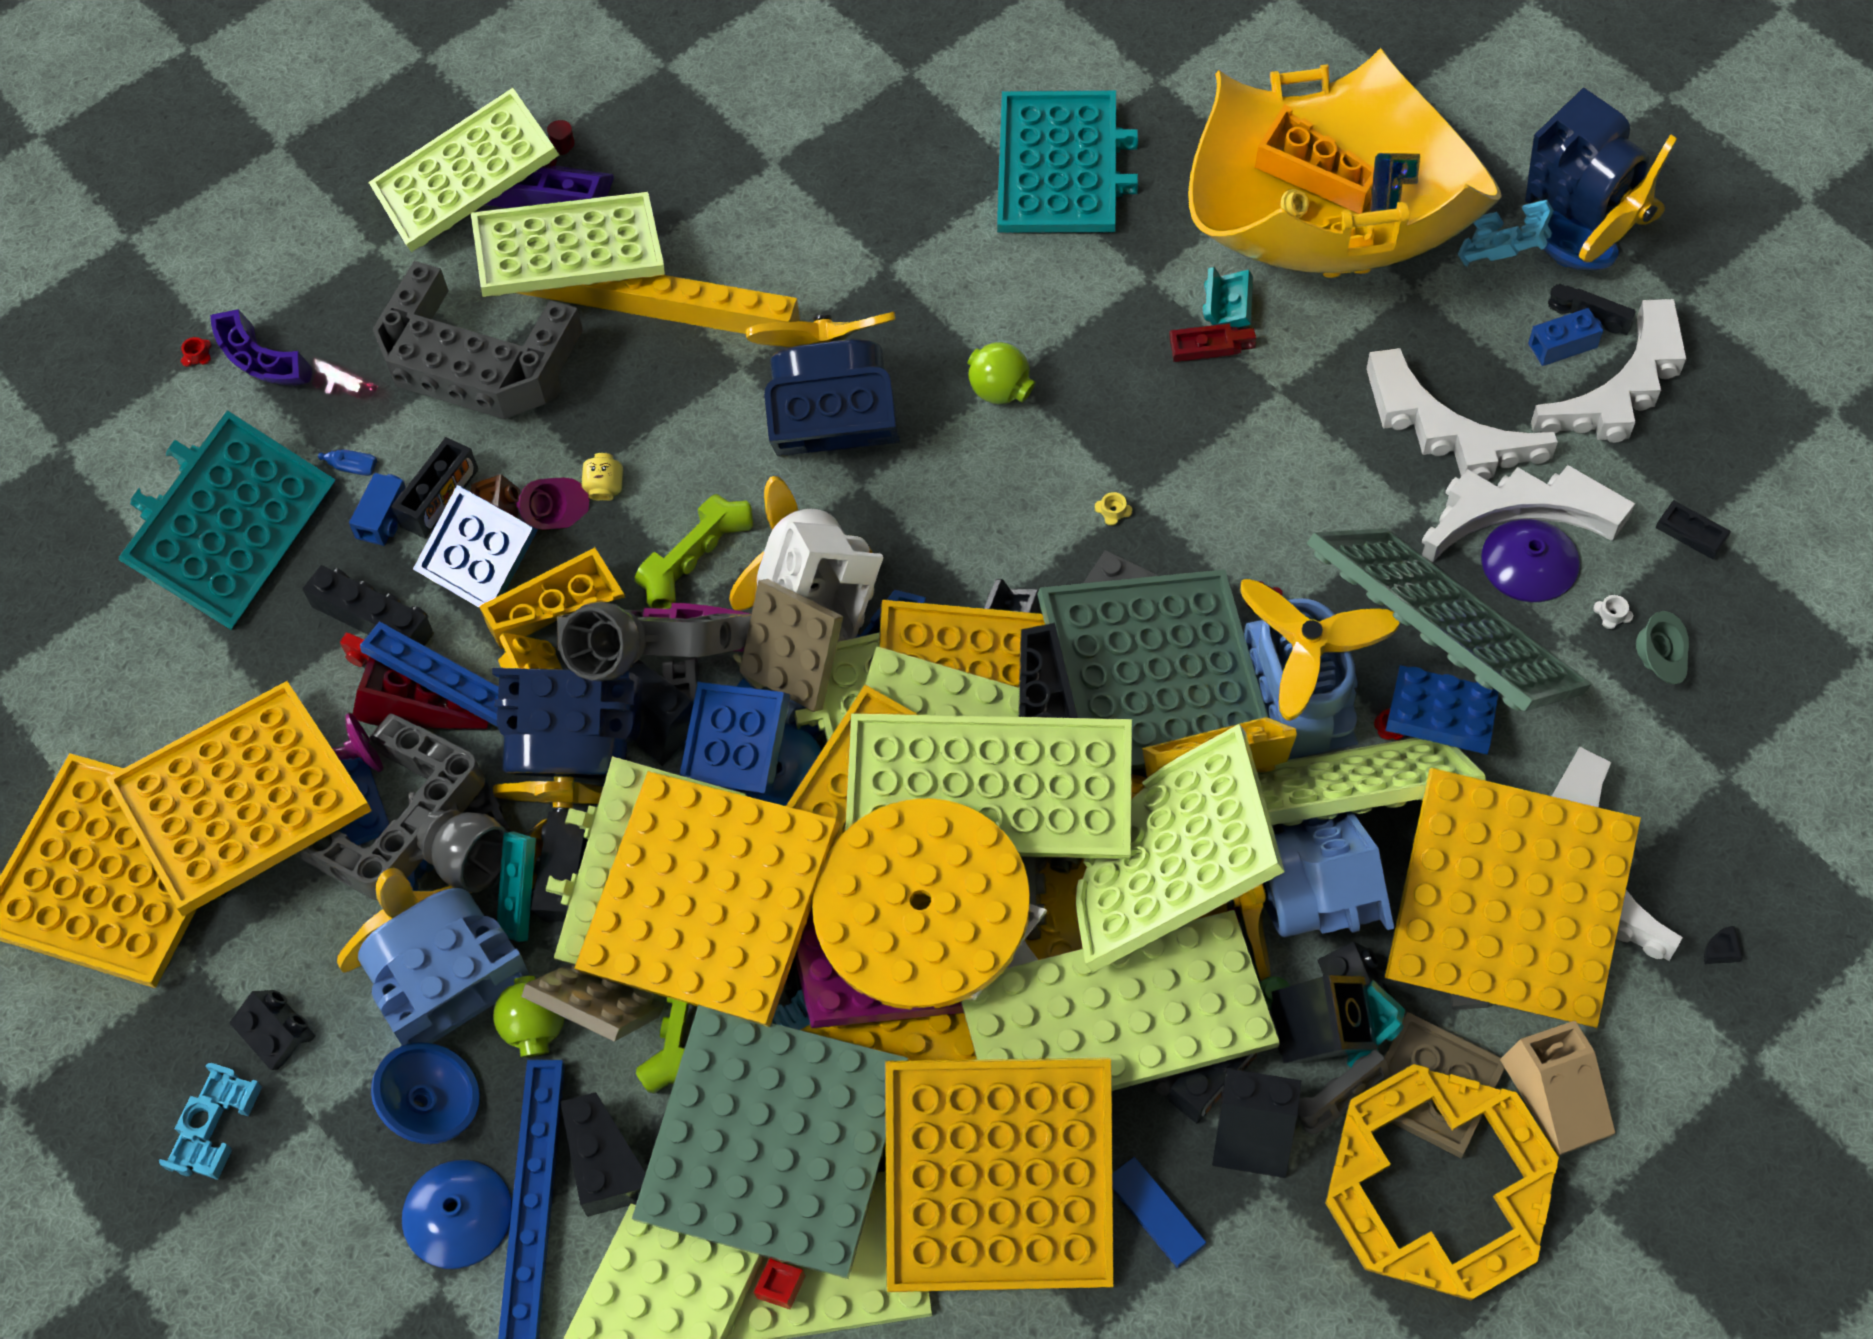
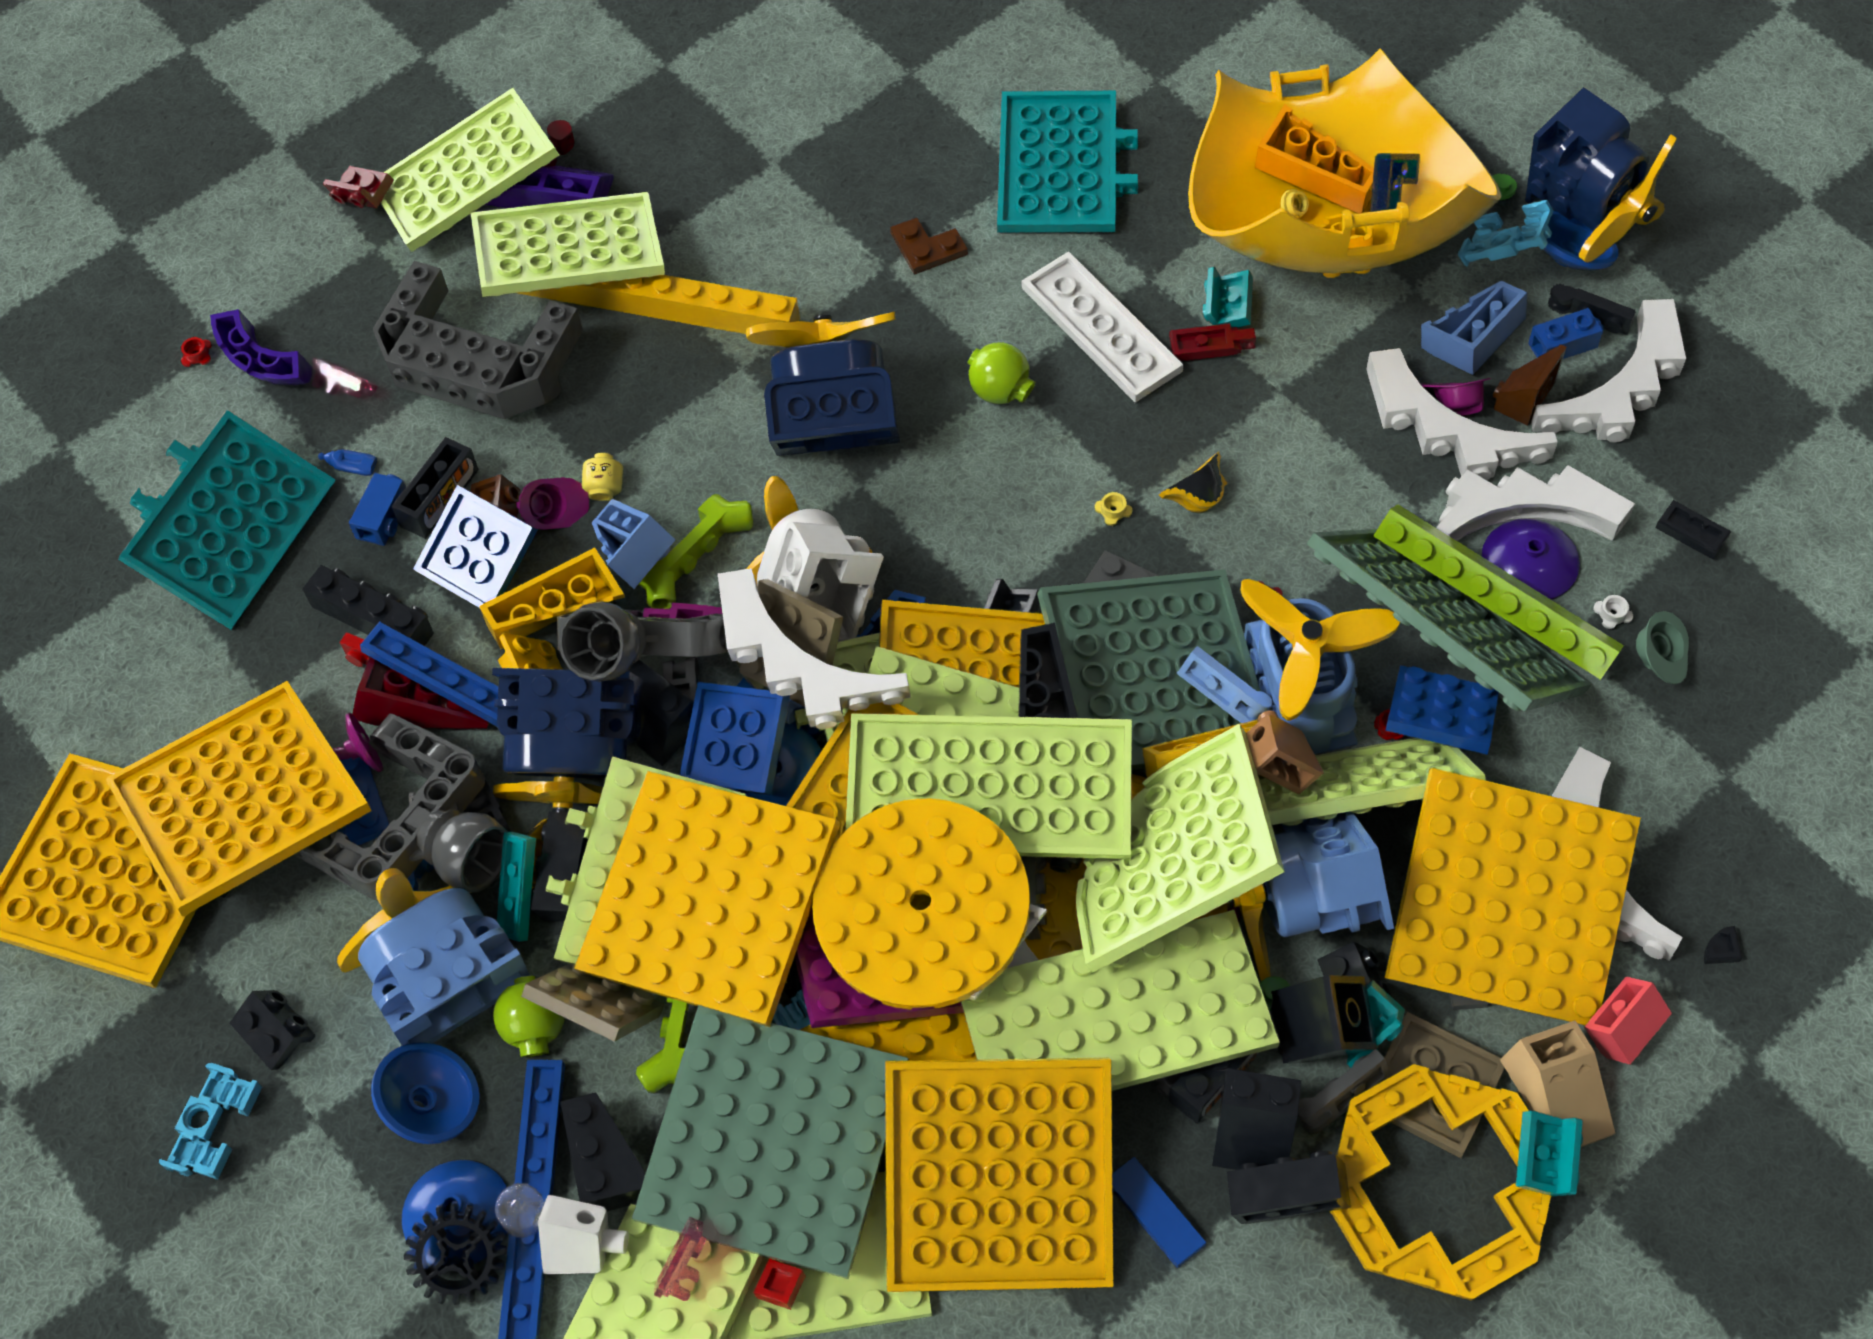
none -> dark red bracket [323,166,394,208]
none -> black gear [404,1201,507,1305]
none -> clear head [495,1183,545,1238]
none -> white torso [538,1195,629,1274]
none -> medium blue wedge [592,499,676,589]
none -> plate [654,1216,706,1301]
none -> white arch [718,568,911,729]
none -> reddish brown plate [890,217,968,275]
none -> white plate [1022,251,1183,403]
none -> hat [1159,451,1228,513]
none -> light blue plate [1177,646,1272,723]
none -> black brick [1227,1151,1351,1224]
none -> medium nougat torso [1246,710,1324,795]
none -> lime brick [1373,504,1624,680]
none -> magenta piece [1420,378,1491,416]
none -> medium blue wedge [1421,281,1527,375]
none -> bright green plate [1492,174,1517,200]
none -> reddish brown slope [1493,345,1567,426]
none -> teal bracket [1516,1111,1583,1196]
none -> coral brick [1584,977,1672,1065]

